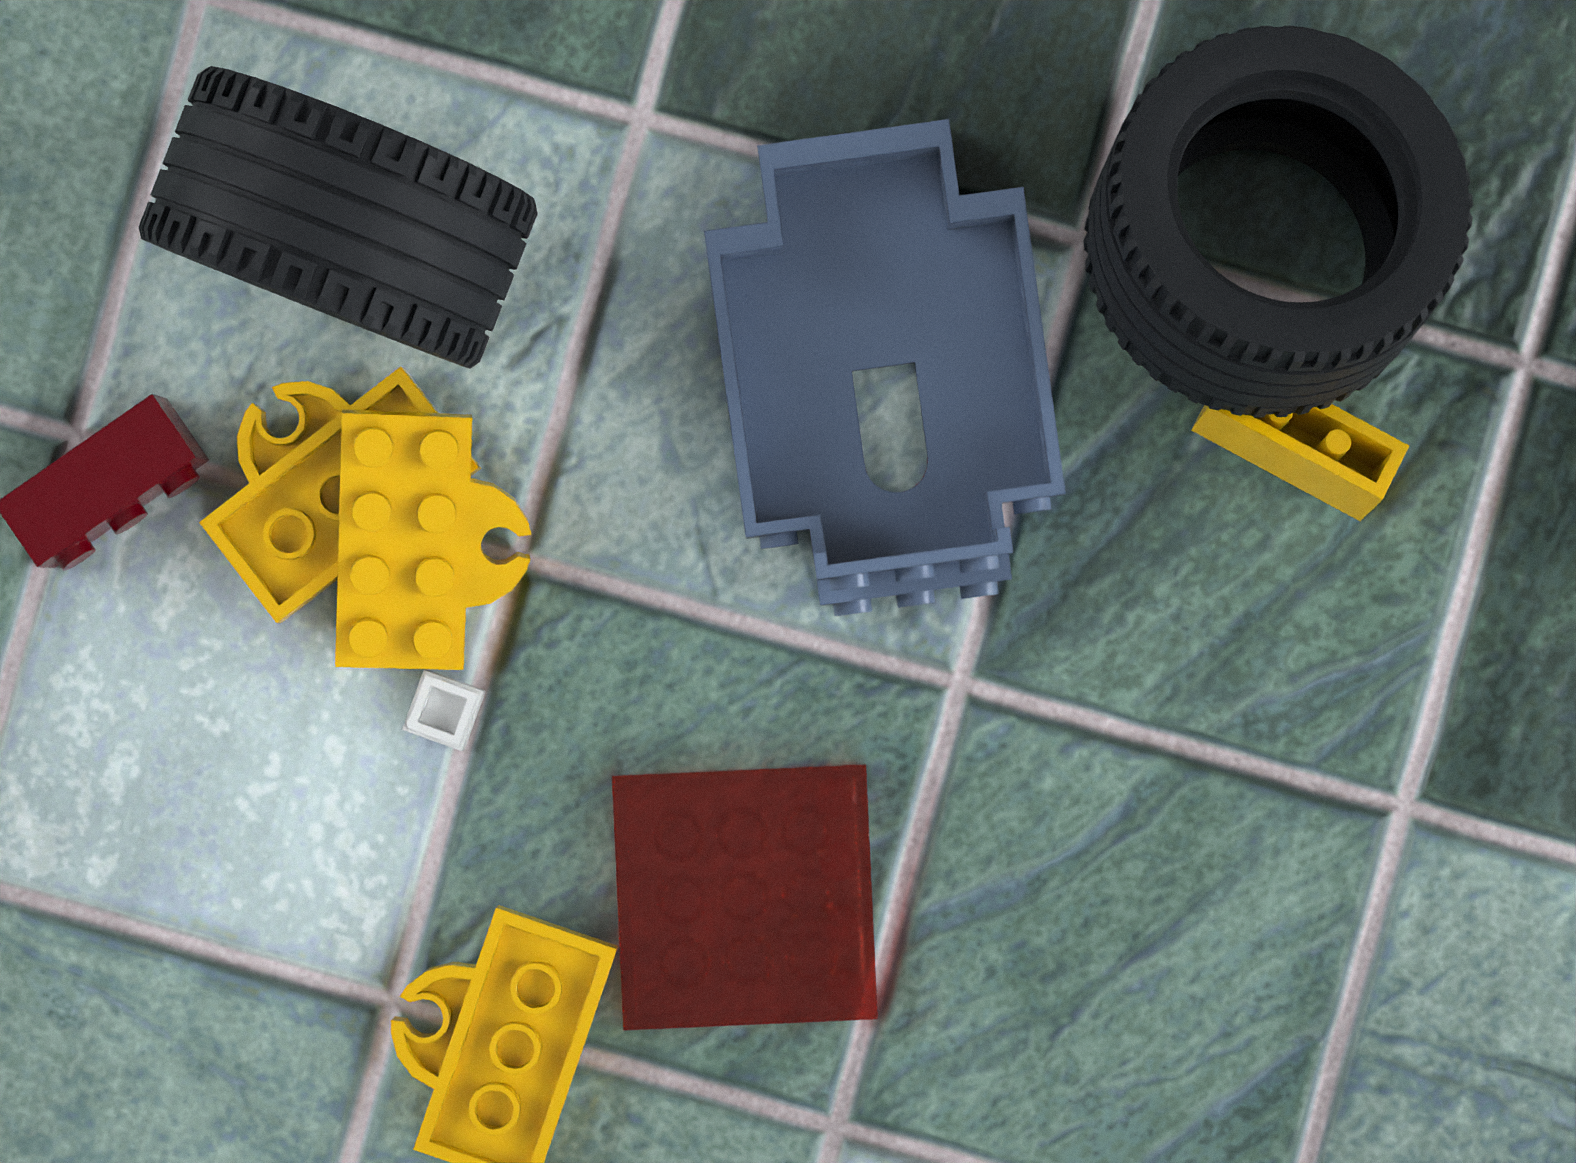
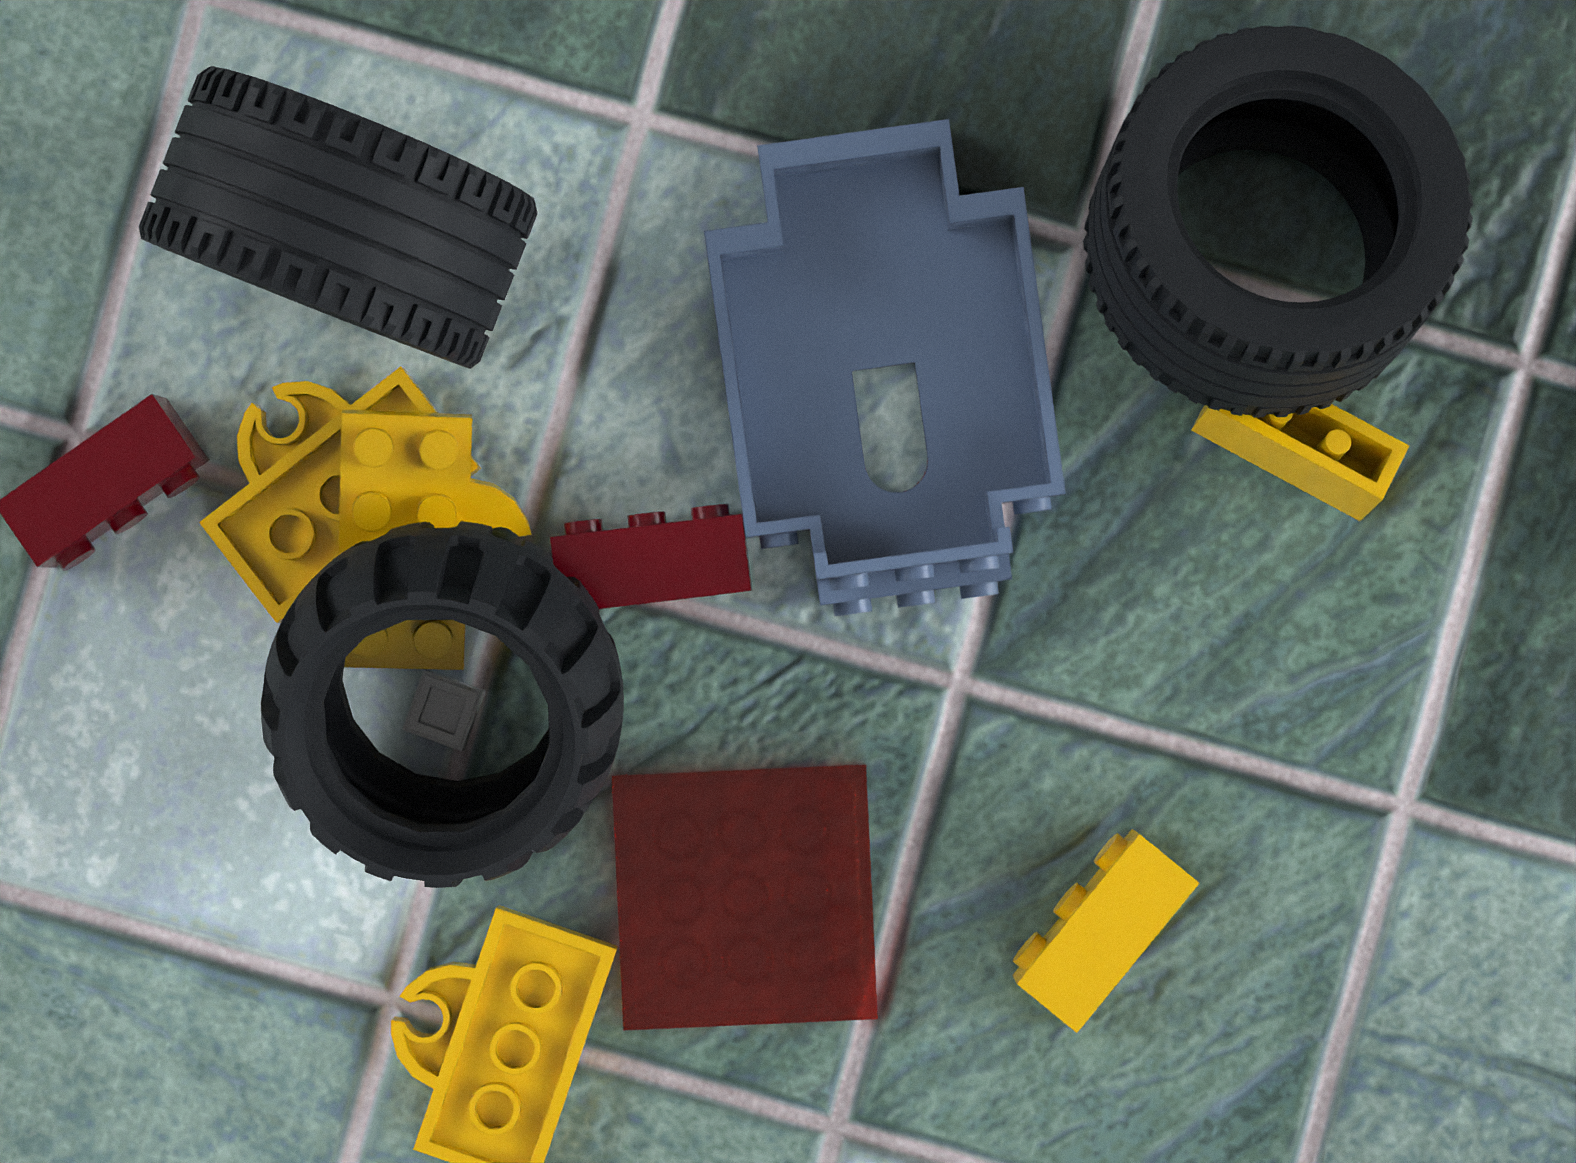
none -> black tyre [261,521,624,888]
none -> dark red brick [550,504,752,609]
none -> yellow brick [1012,829,1200,1033]

